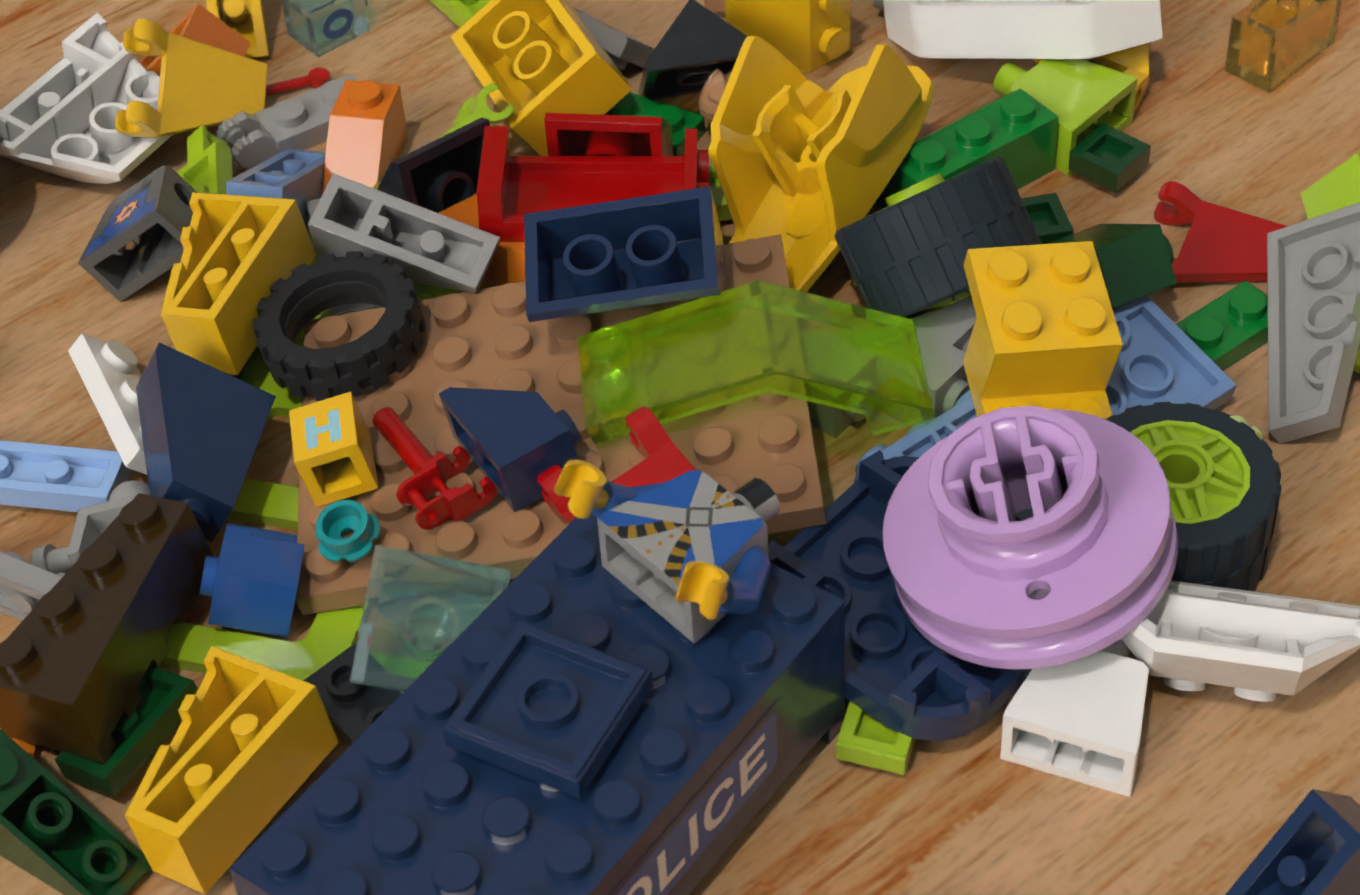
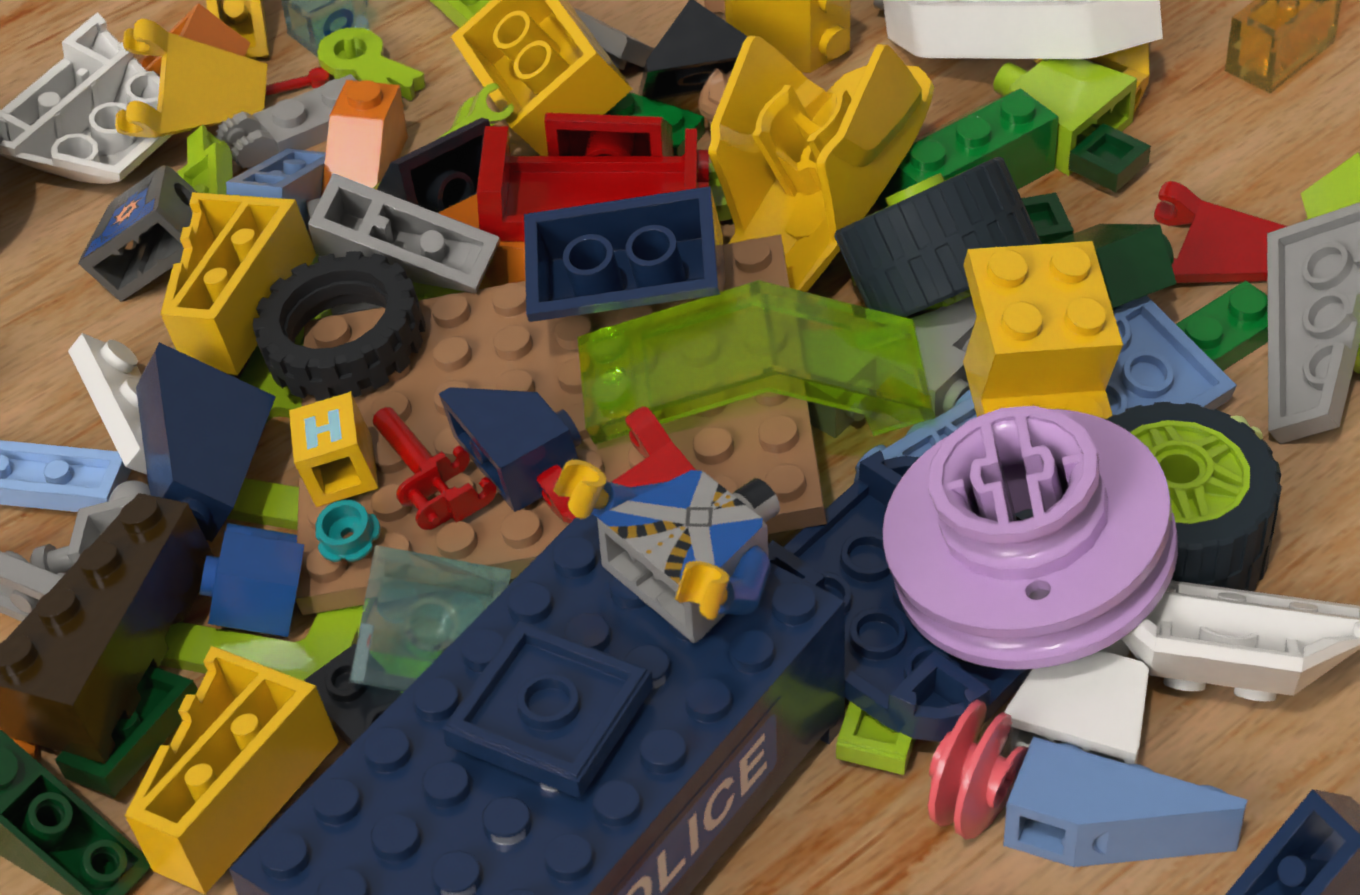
none -> lime piece [317,28,425,102]
none -> coral piece [928,699,1028,840]
none -> medium blue slope [1003,736,1247,867]

